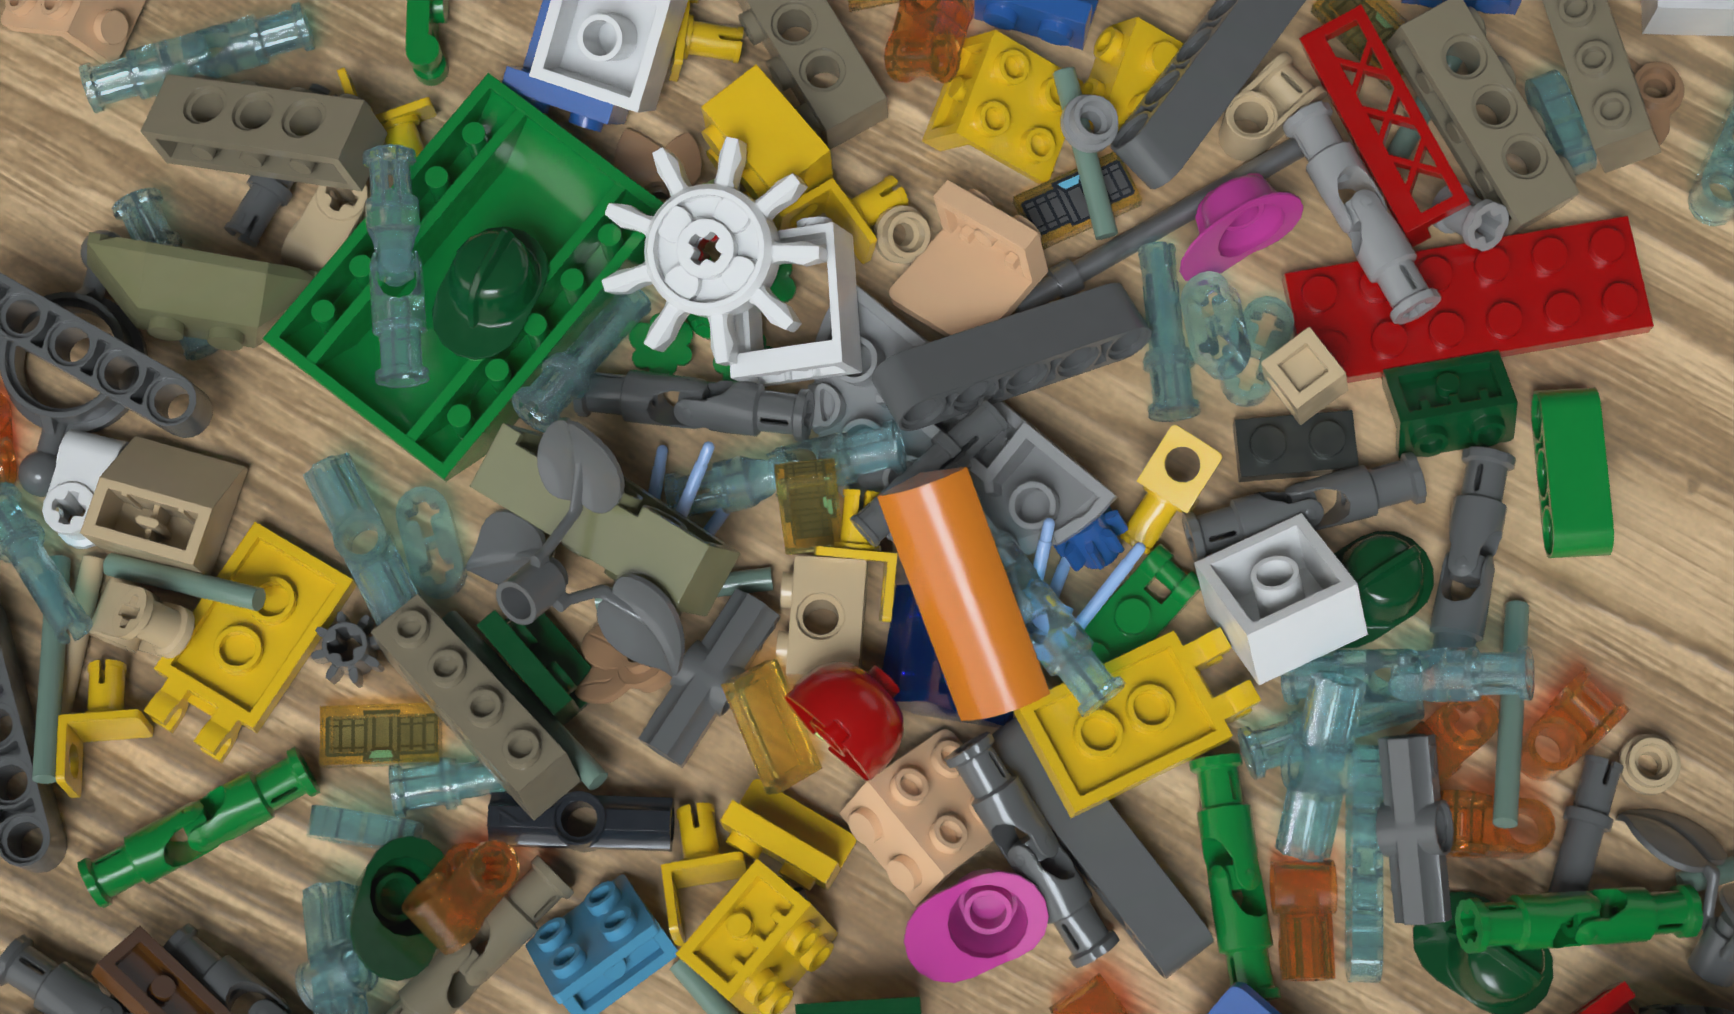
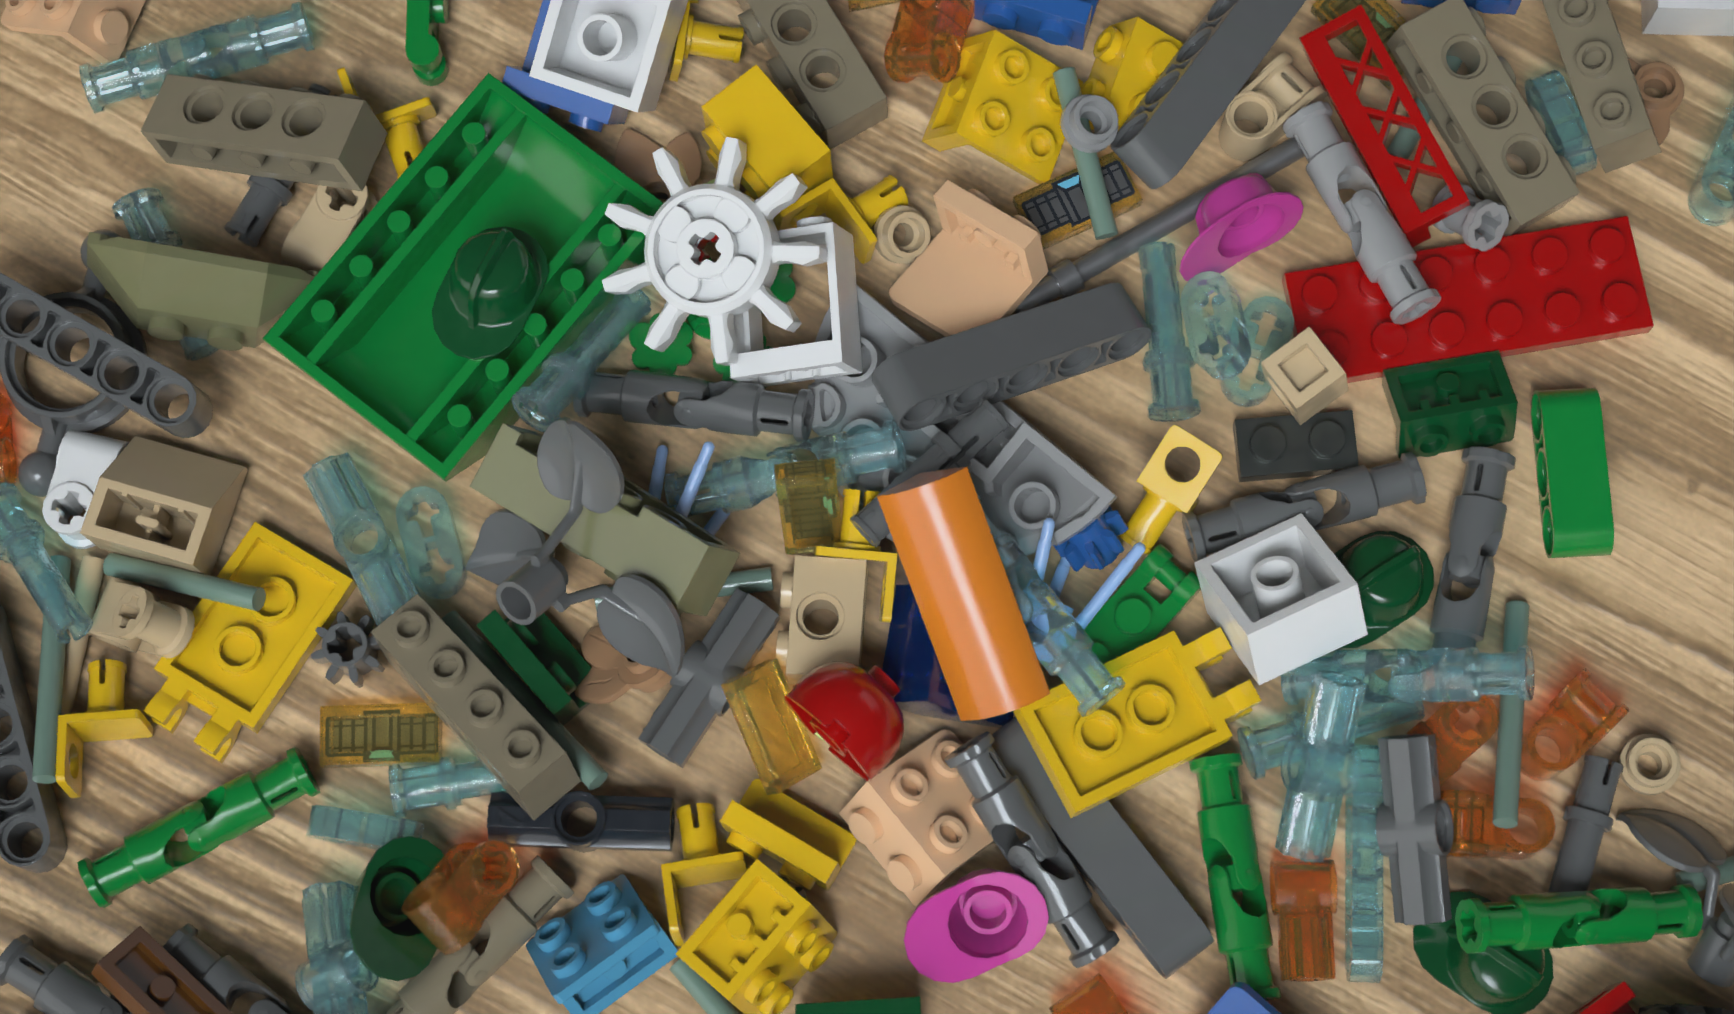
clear light blue piece [362,144,430,388] -> none

